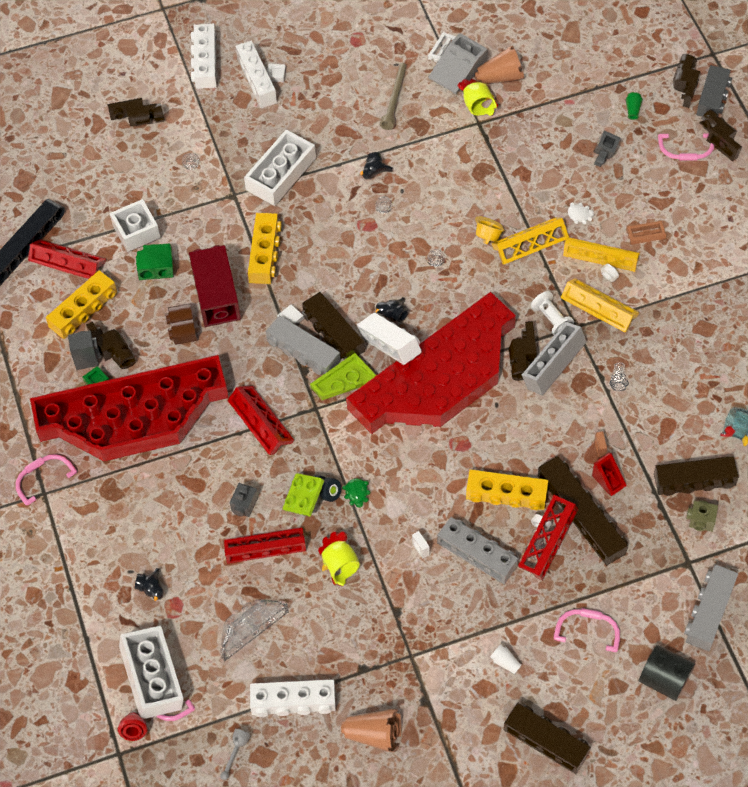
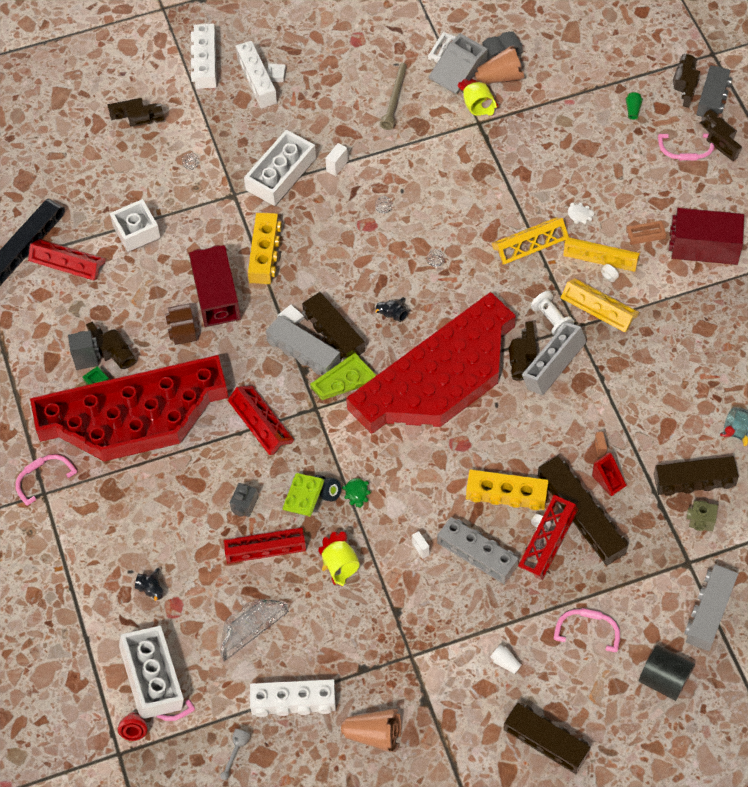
yellow brick [45,270,117,339] -> none
green piece [136,244,174,280] -> none
white brick [357,313,422,365] -> none
black animal [360,152,393,180] -> none
yellow piece [475,216,505,244] -> none
dark grey brick [593,130,620,167] -> none
clear cone [609,363,629,392] -> none
none -> white piece [326,143,348,176]
none -> dark grey brick [482,31,522,60]
none -> dark red brick [668,208,744,265]

